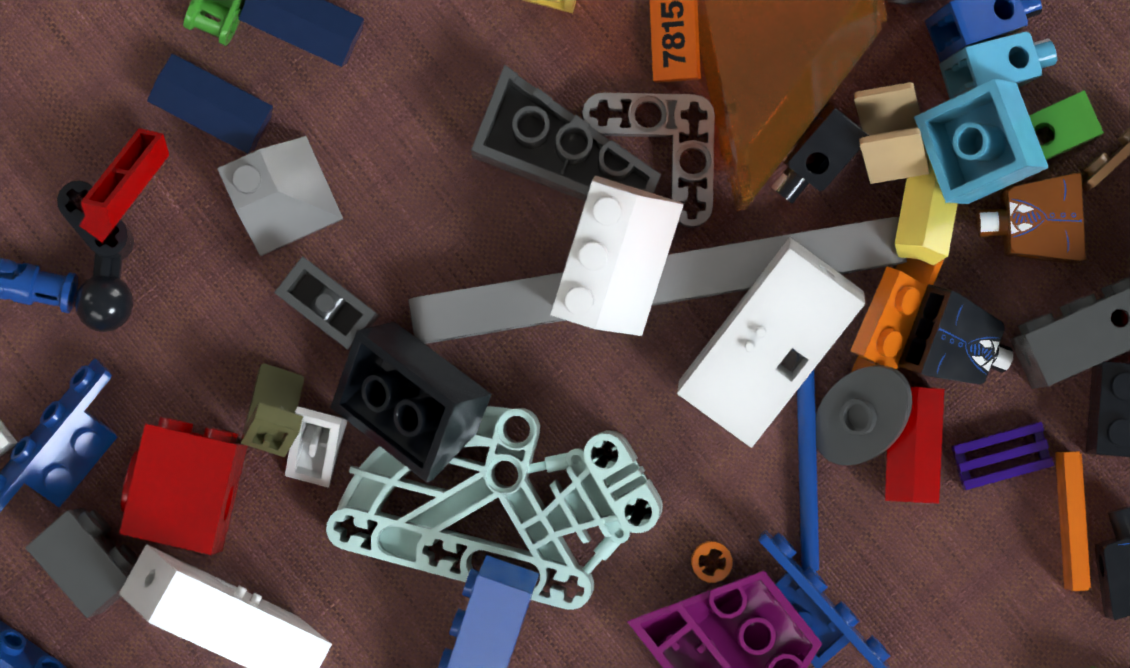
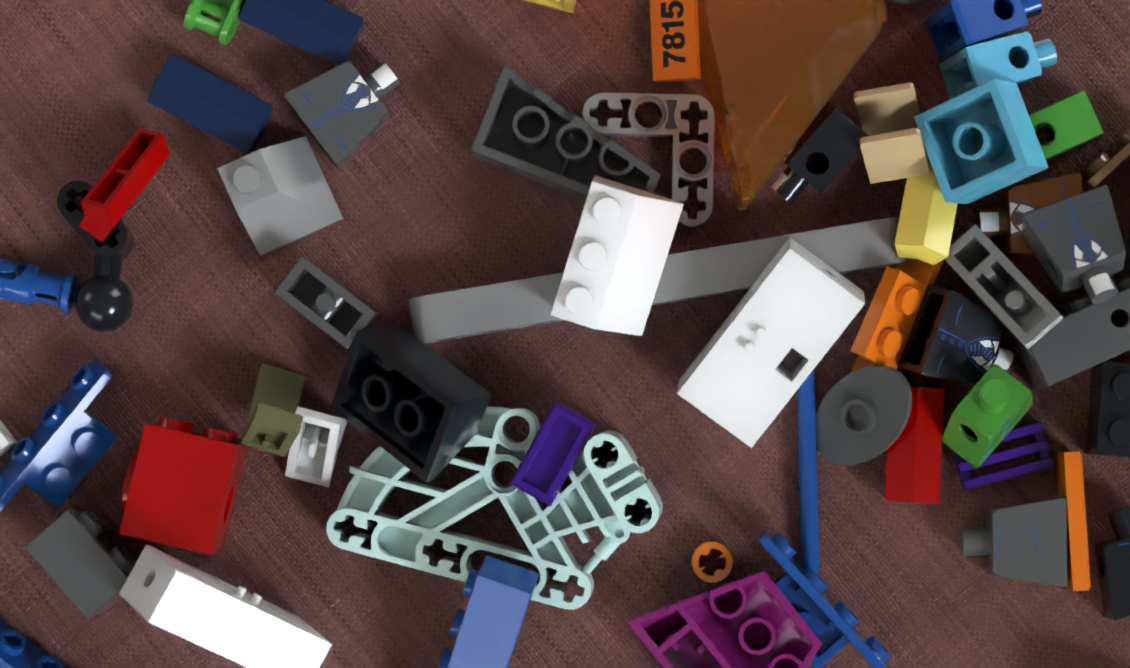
none -> dark grey torso [284,61,400,169]
none -> dark purple tile [509,401,596,506]
none -> bright green torso [942,364,1033,469]
none -> light grey slope [944,224,1063,349]
none -> dark grey torso [960,498,1067,587]
none -> dark grey torso [1022,185,1125,304]

